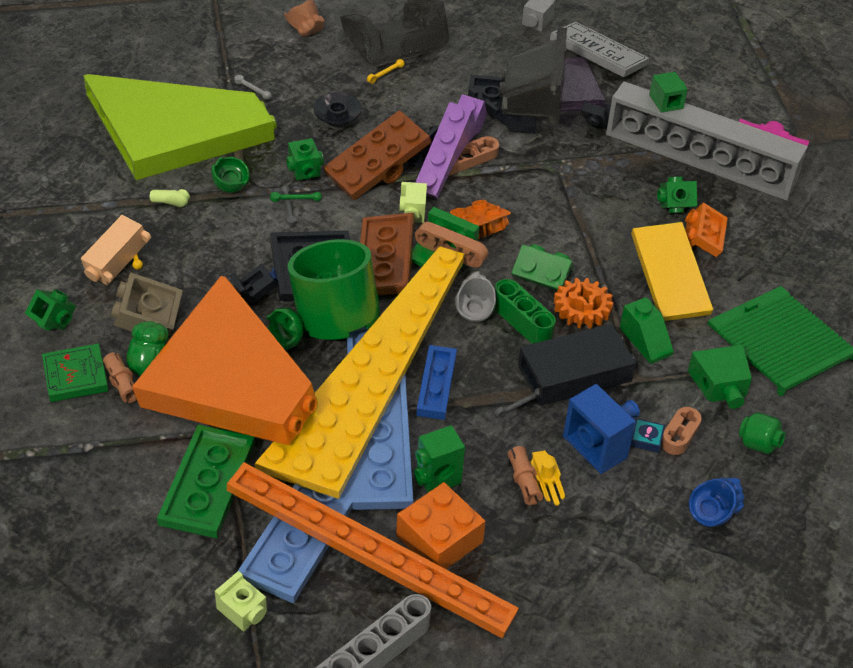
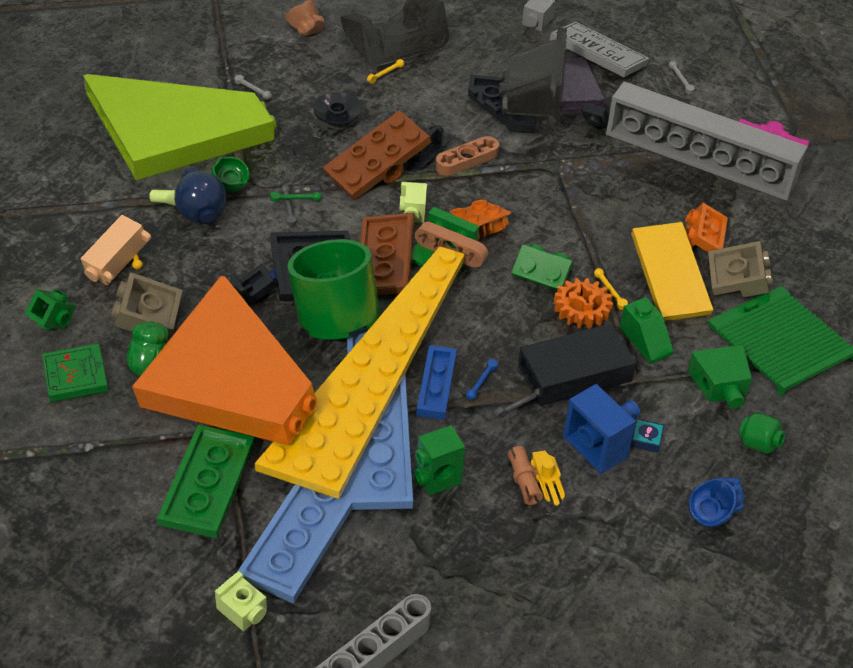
nougat pin [103,352,137,403] -> none
orange plate [227,462,519,639] -> none
green hair [266,308,303,351] -> none
green brick [286,138,324,181] -> none
orange brick [396,482,486,569] -> none
medium lavender arch [415,94,487,199] -> none
light grey hair [455,271,496,322] -> none
green beam [495,279,556,344] -> none
green brick [649,72,688,113] -> none
green brick [657,177,697,213] -> none
nougat beam [661,407,702,455] -> none
none -> dark blue brick [174,168,226,223]
none -> blue hinge [466,359,498,400]
none -> yellow hinge [594,268,628,310]
none -> light grey hinge [669,61,695,94]
none -> dark tan plate [708,241,773,297]

